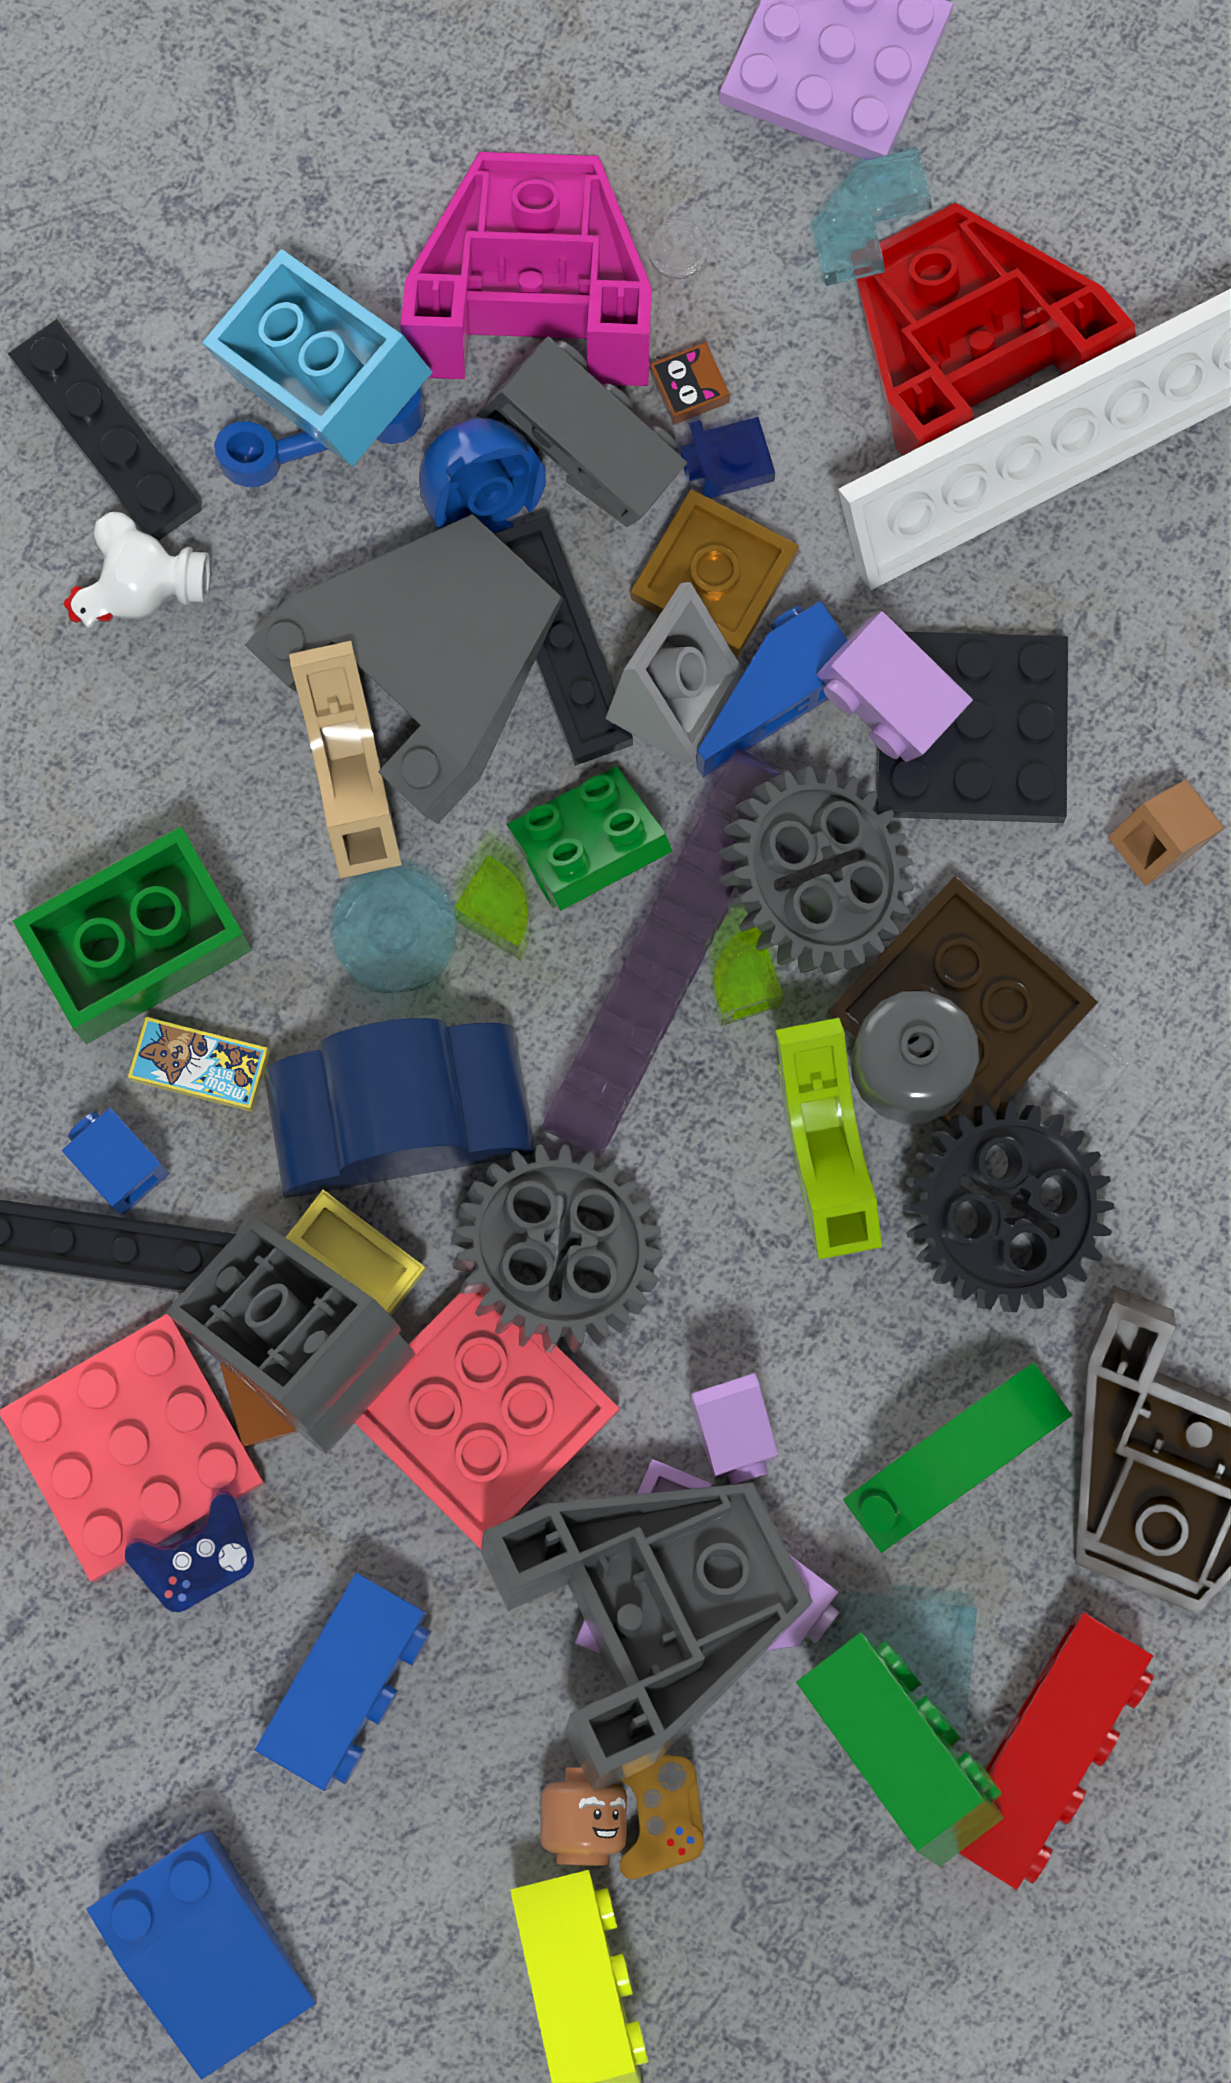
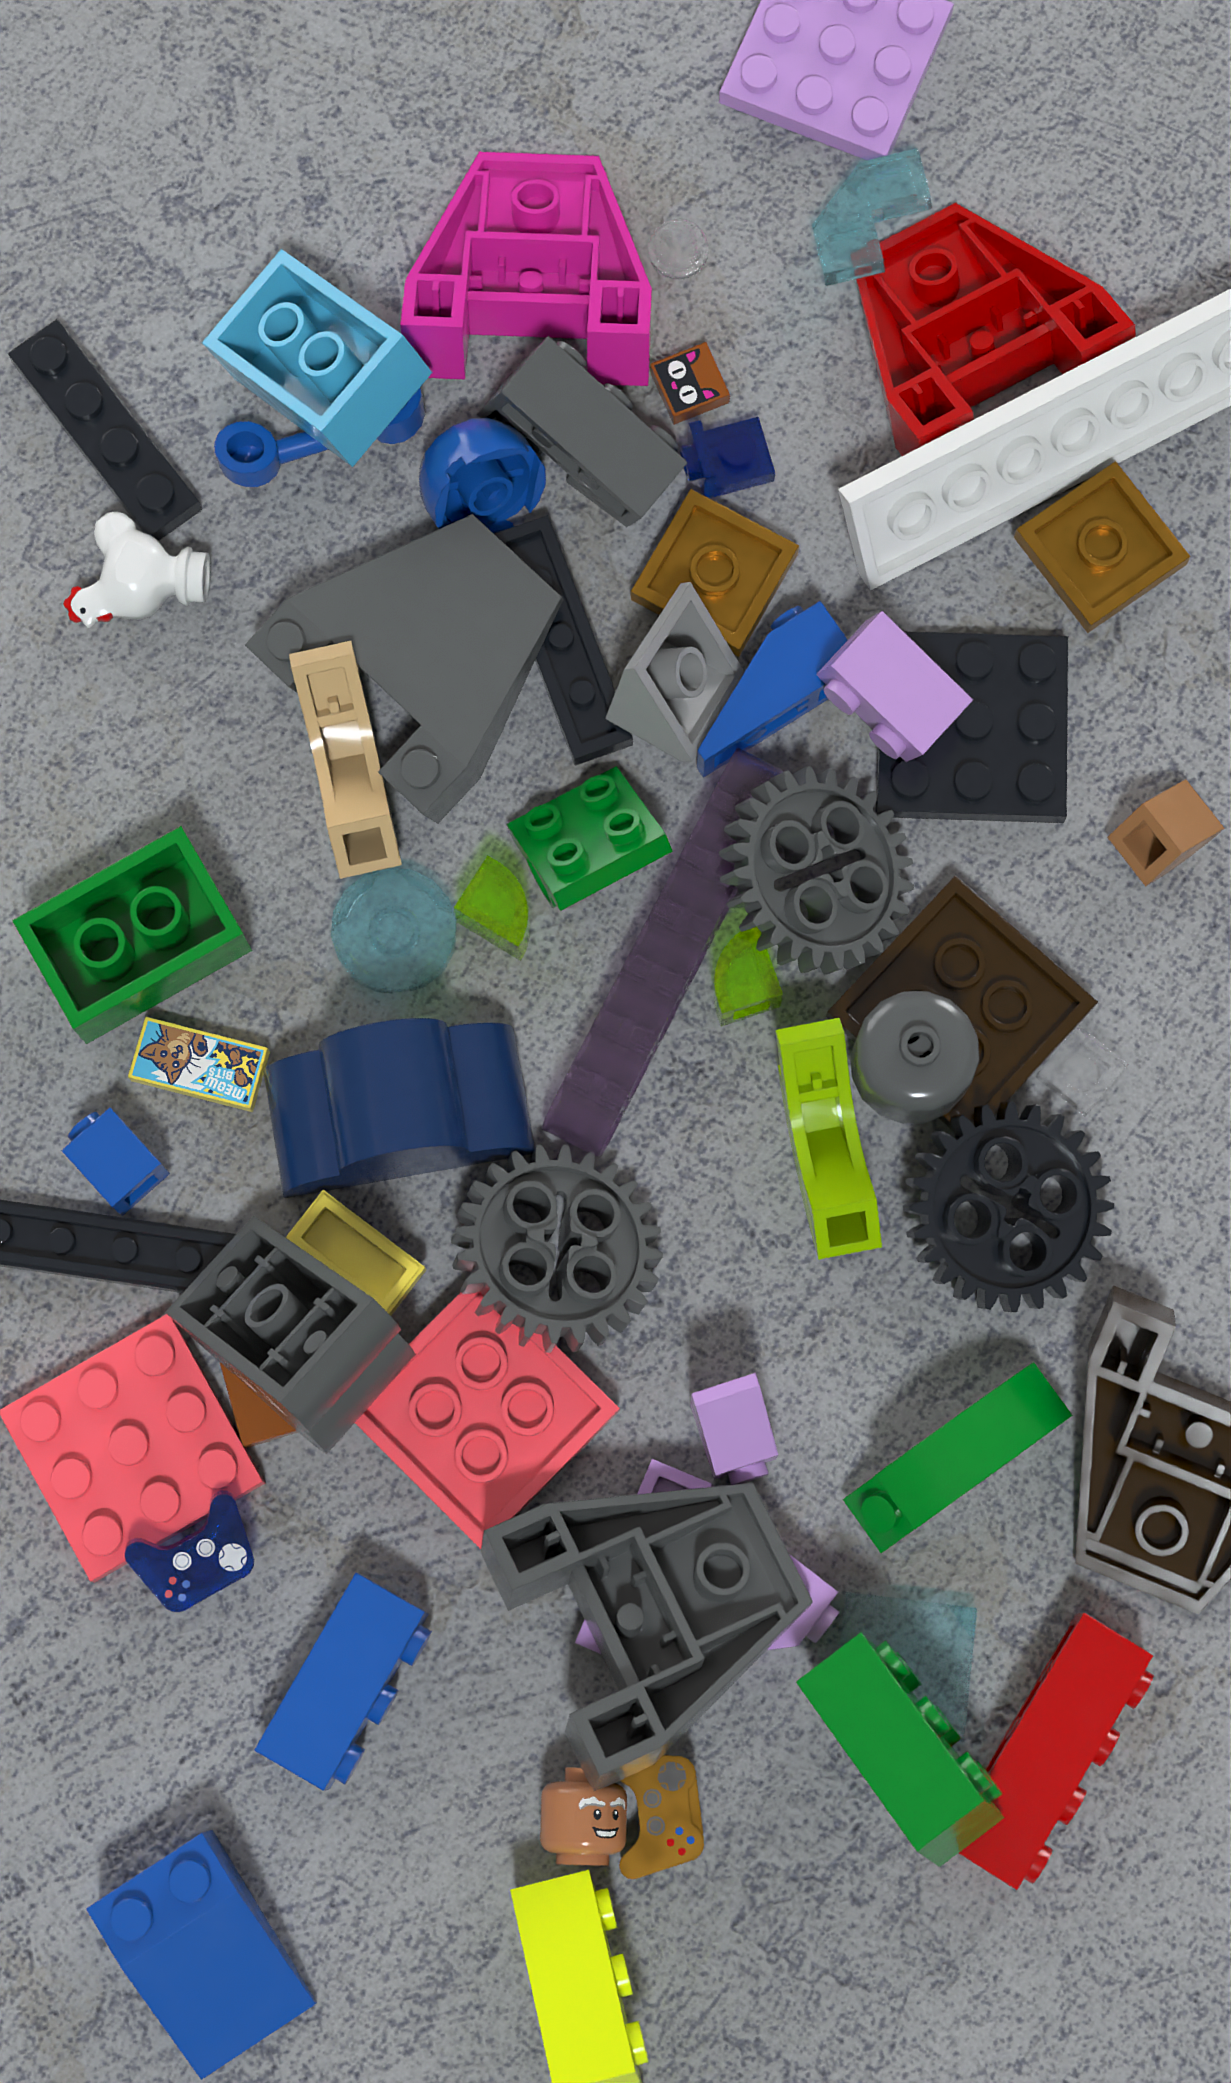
none -> pearl gold plate [1014,461,1191,633]

